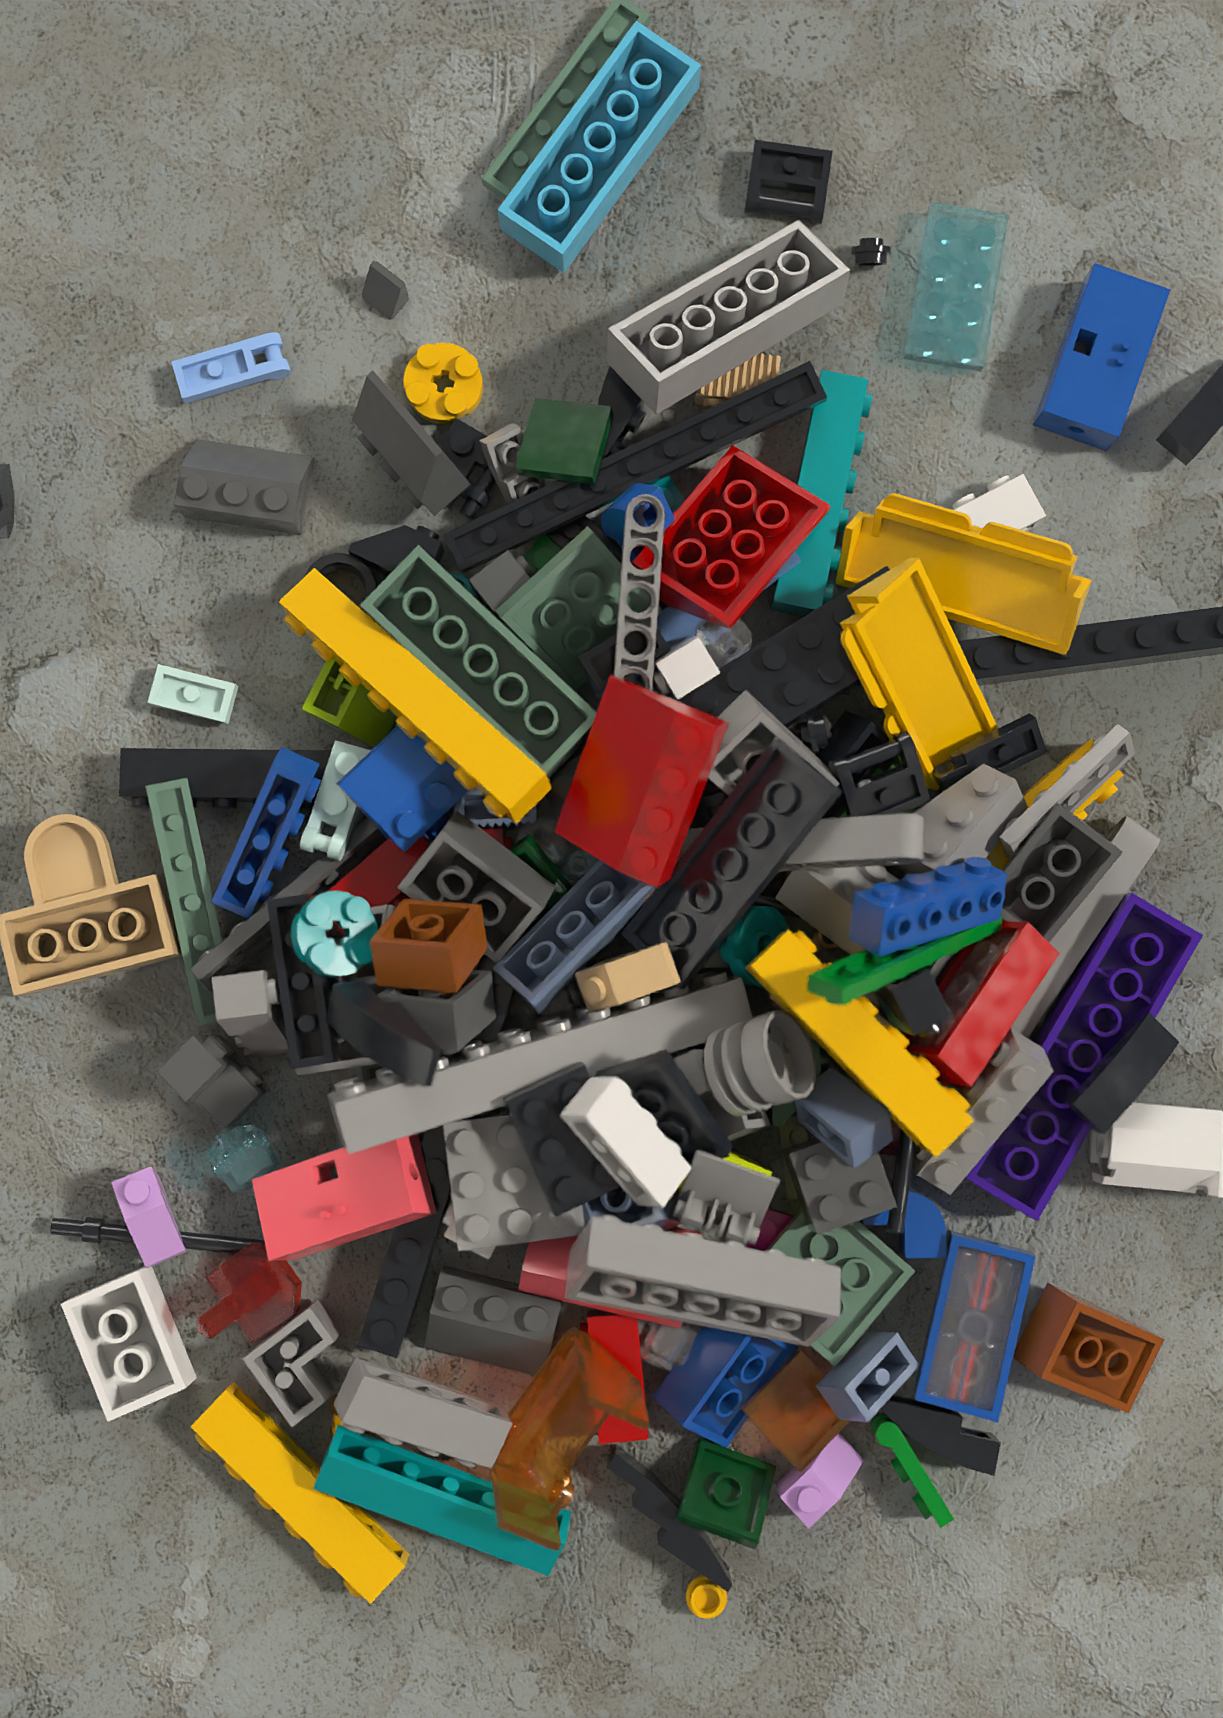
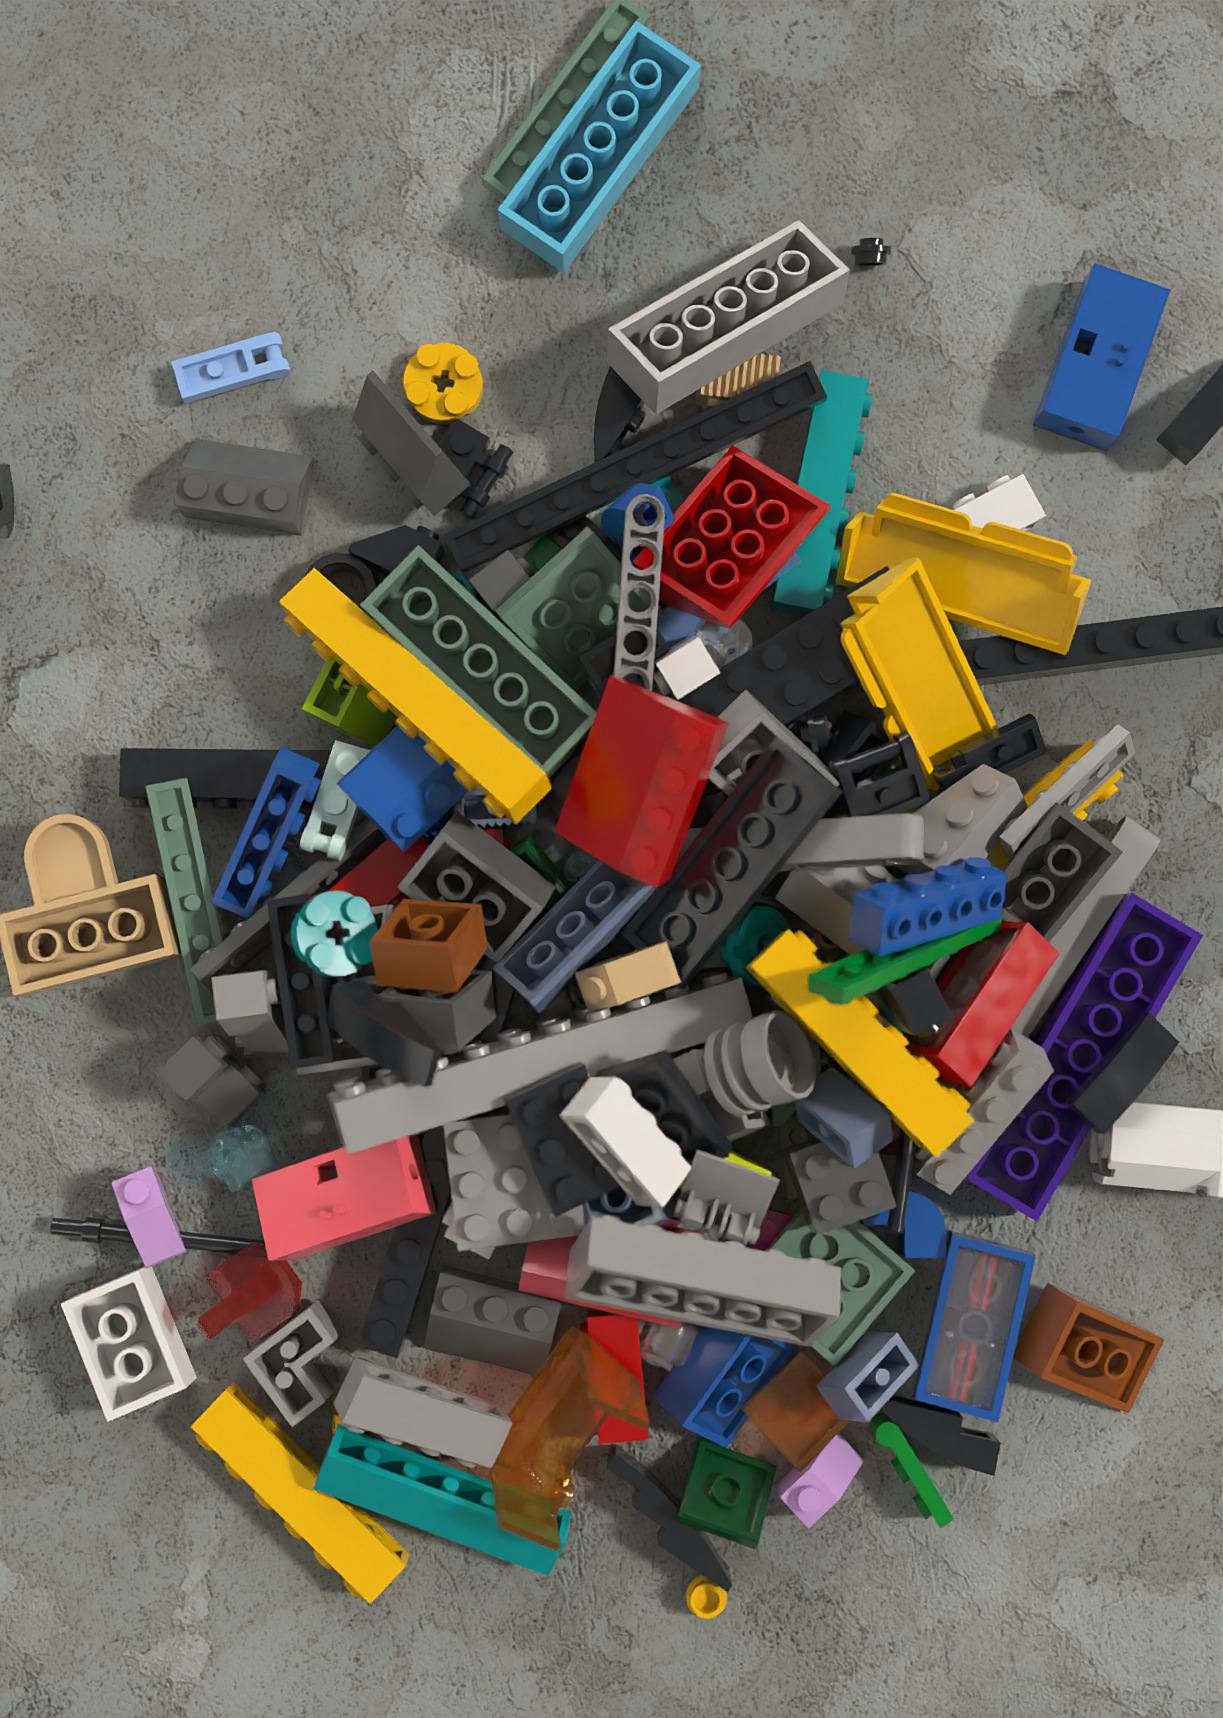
light aqua plate [147,664,239,725] -> none
dark grey slope [362,261,409,319] -> none
light grey slope [479,423,546,504] -> none
dark green tile [515,398,614,485] -> none
black plate [744,140,833,224] -> none
clear light blue plate [903,202,1009,372] -> none

